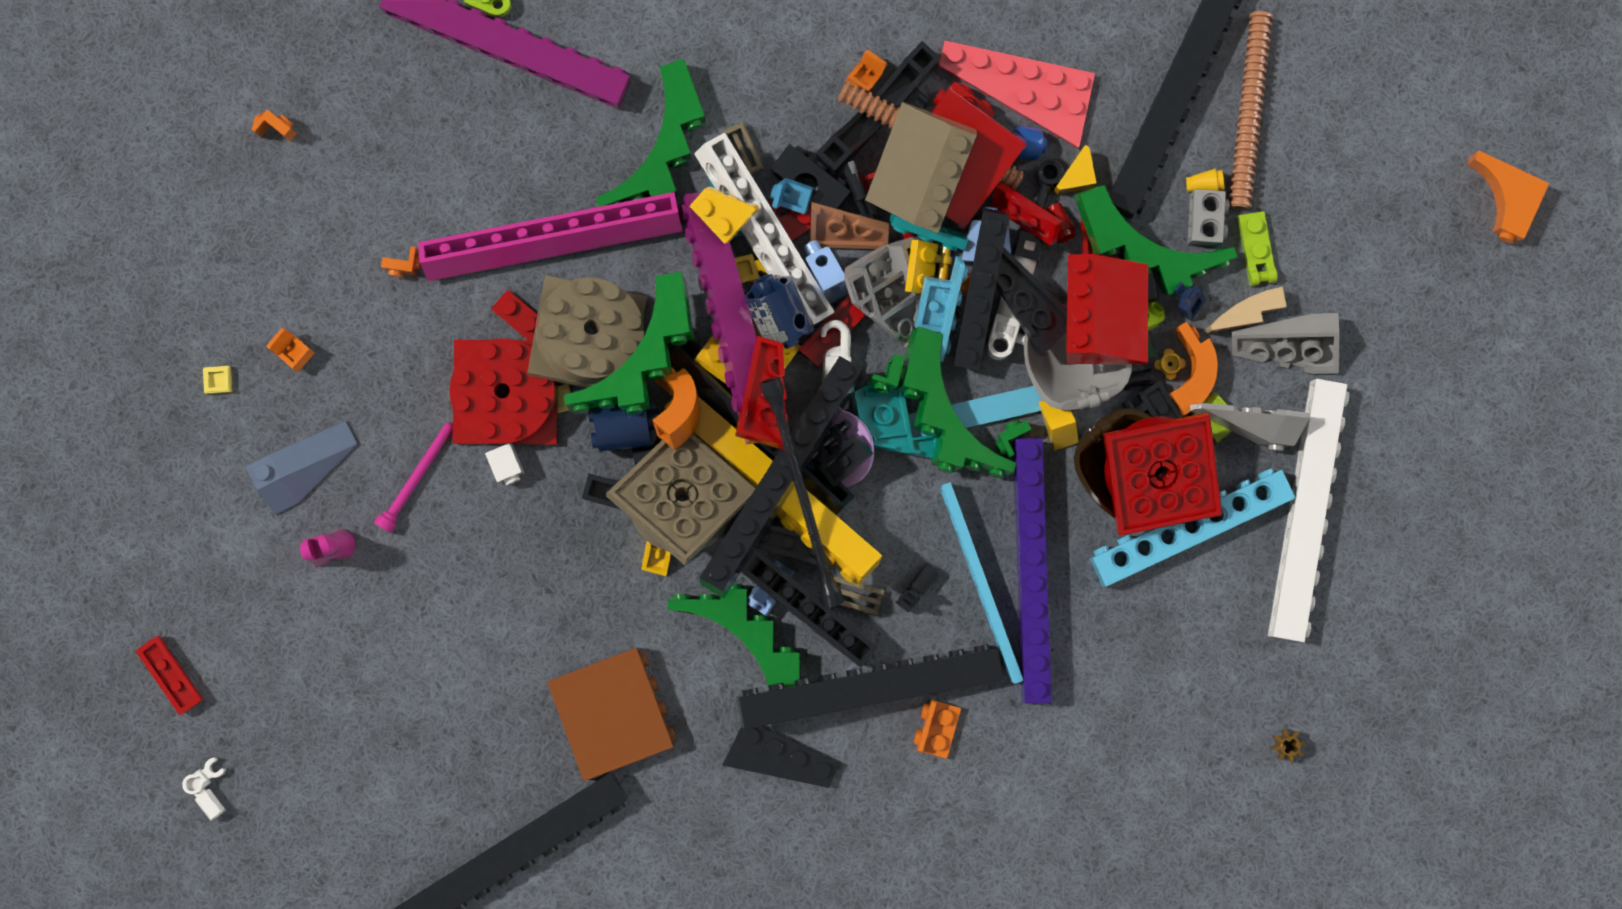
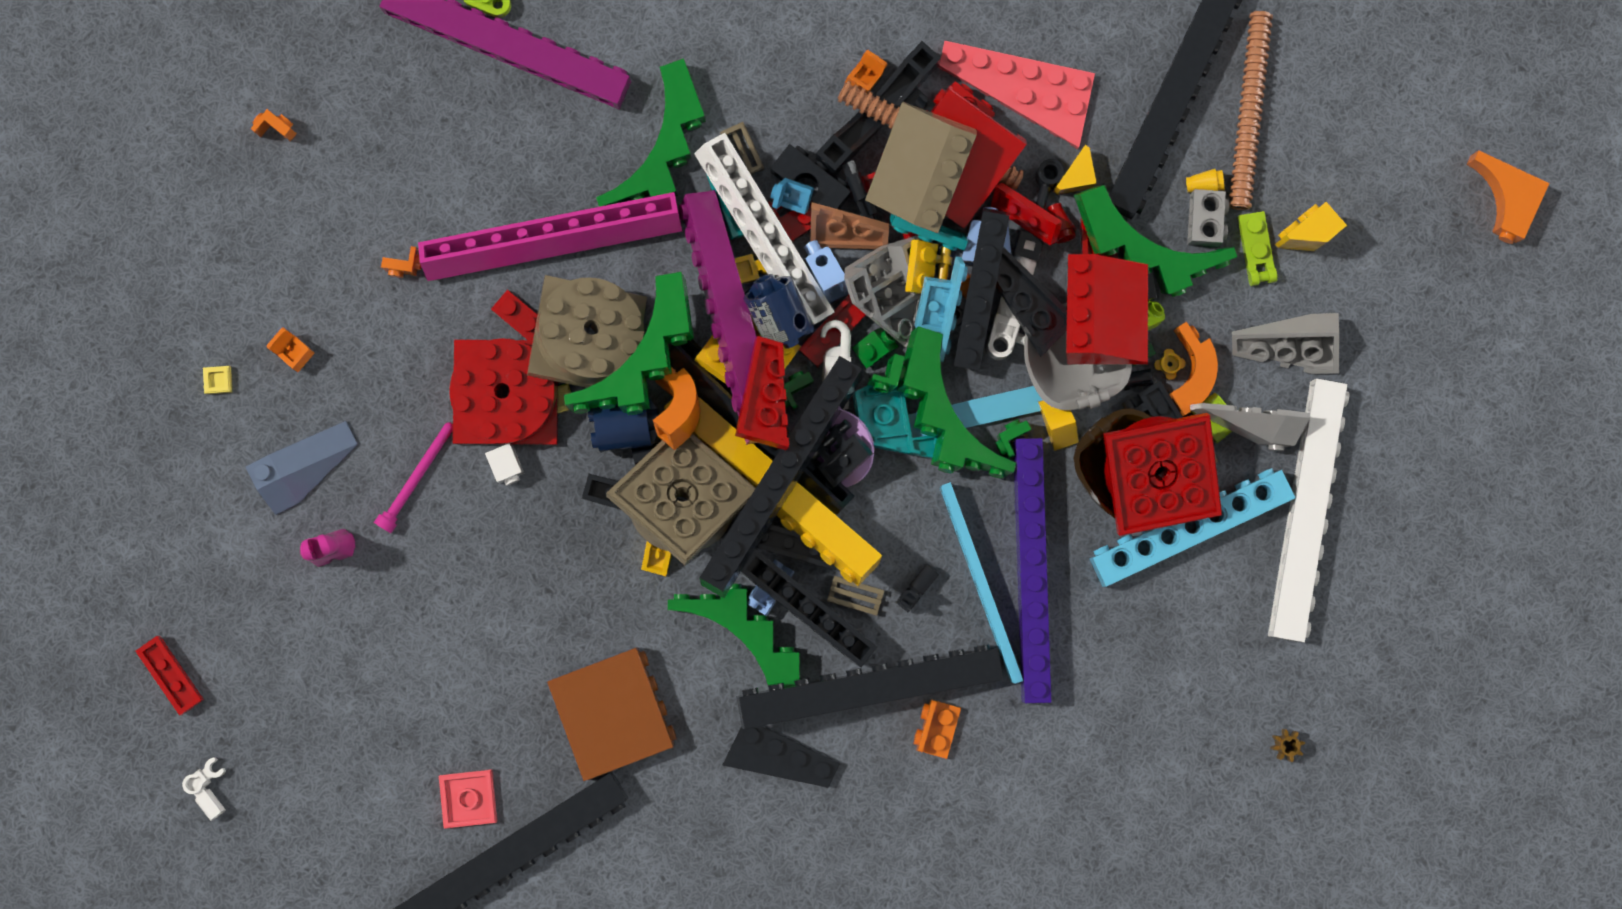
yellow wing [690,187,760,244] -> none
black hose [759,377,844,608] -> none
blue head [1011,126,1047,161] -> none
dark blue plate [1174,282,1206,321] -> none
tan slope [1206,287,1287,334] -> none
none -> coral tile [439,769,497,829]
none -> green bracket [784,371,814,411]
none -> green bracket [852,327,898,369]
none -> yellow slope [1275,202,1347,251]

